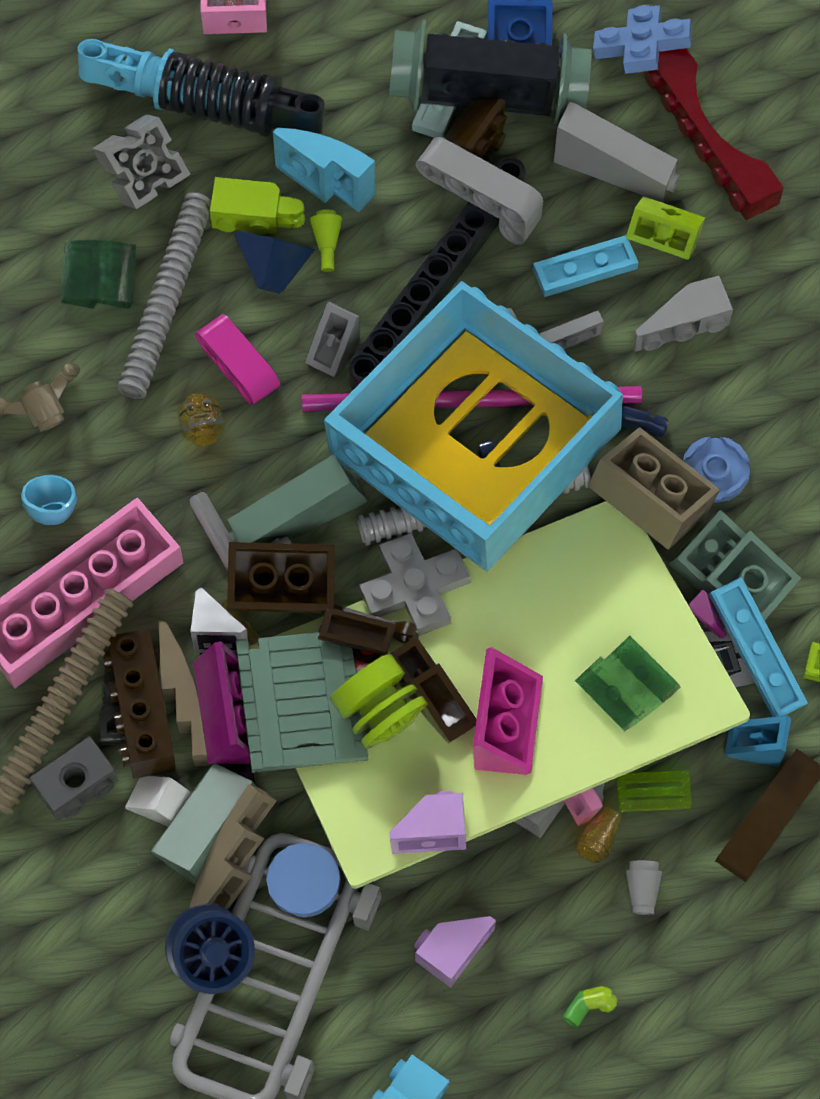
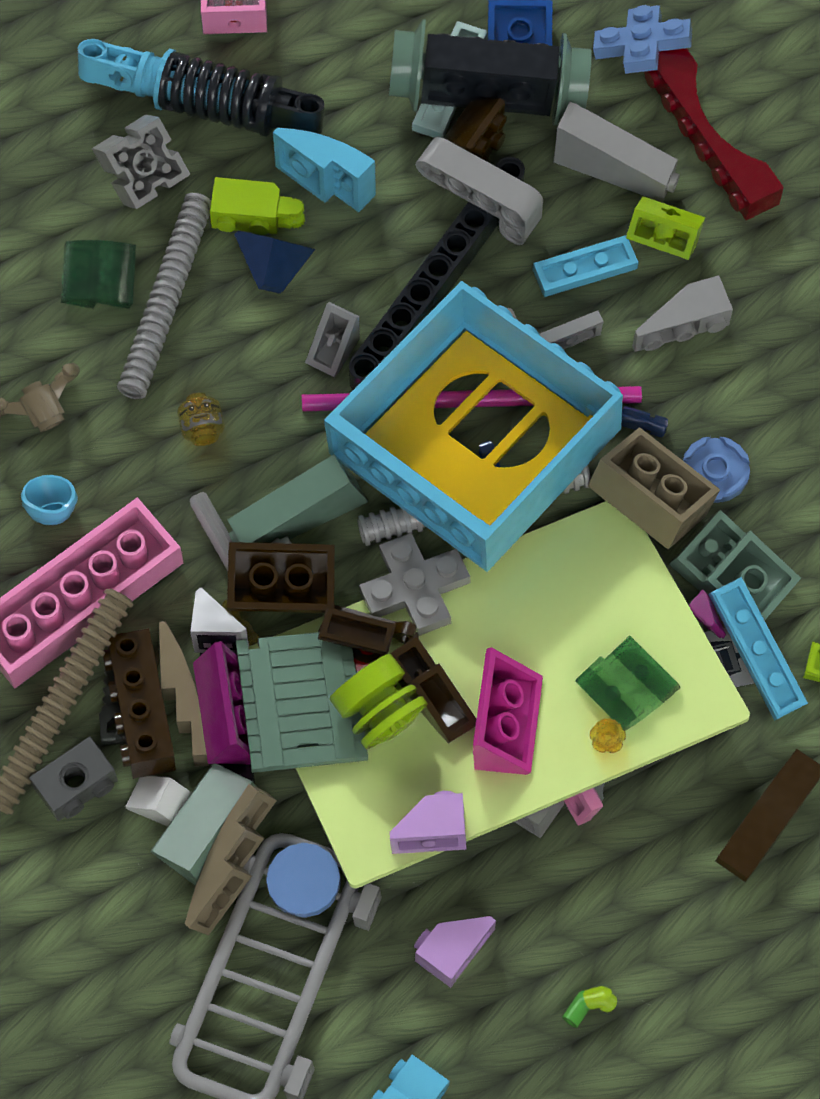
dark blue wheel [165,904,255,994] -> none
dark pink beam [195,314,281,405] -> none
lime cone [310,209,343,272] -> none
clear yellow cone [576,807,622,863] -> none
clear neon green tile [616,770,692,812] -> none
light grey cone [626,860,662,915] -> none
dark azure slope [724,716,791,768] -> none
none -> clear yellow plate [590,719,626,753]

